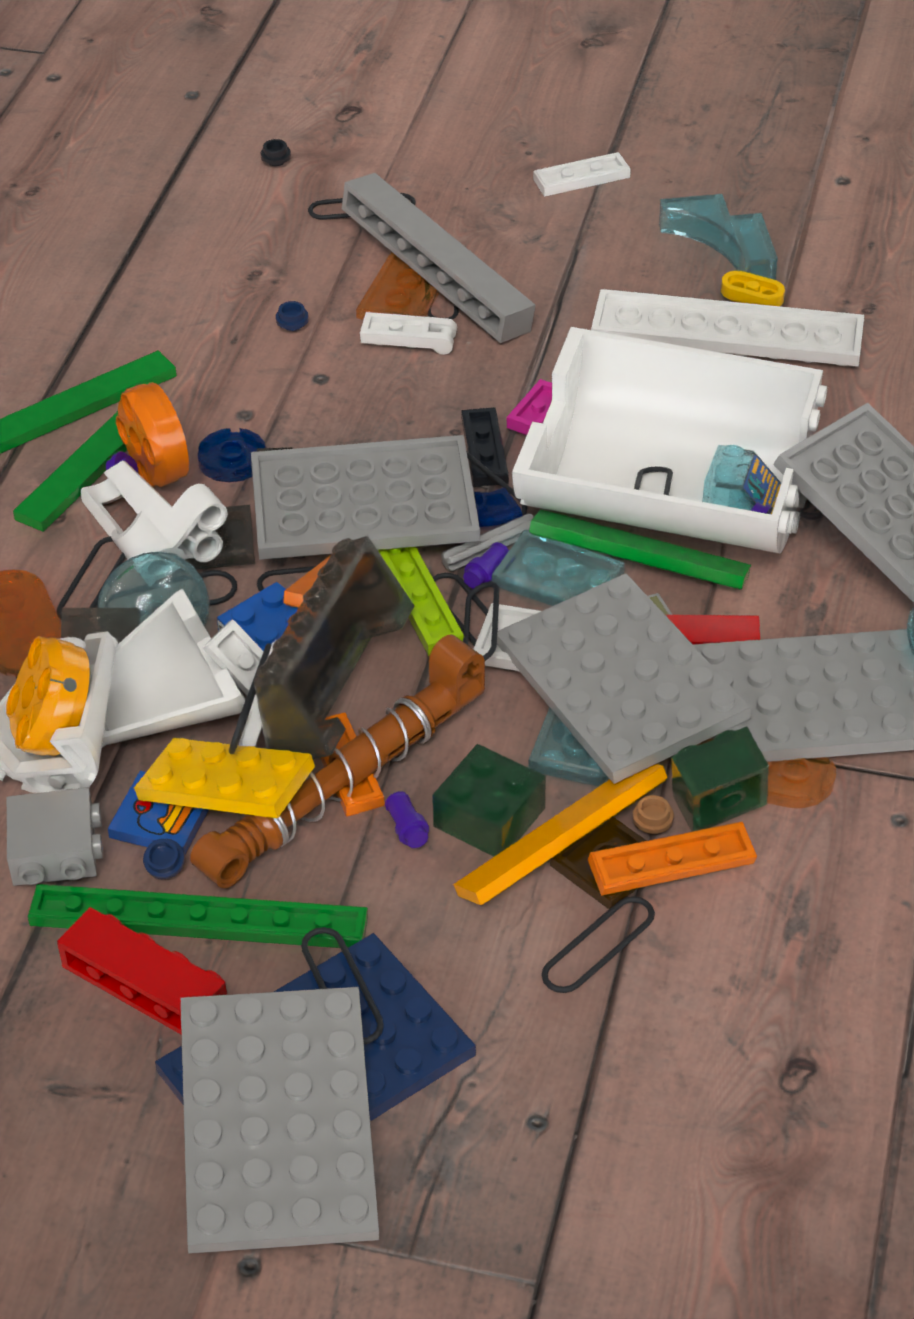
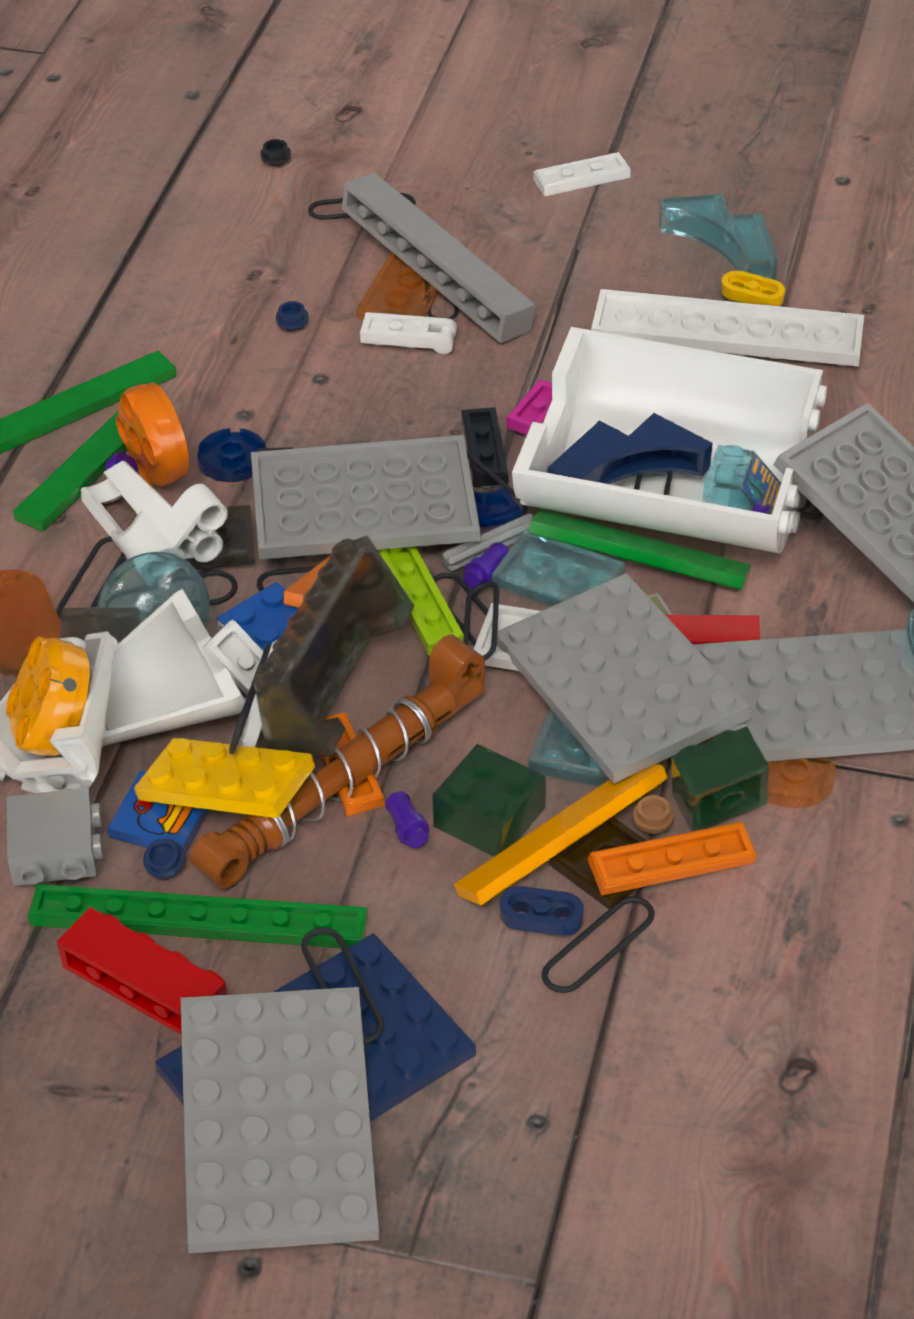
none -> dark blue plate [500,886,584,936]
none -> dark blue arch [547,413,713,484]

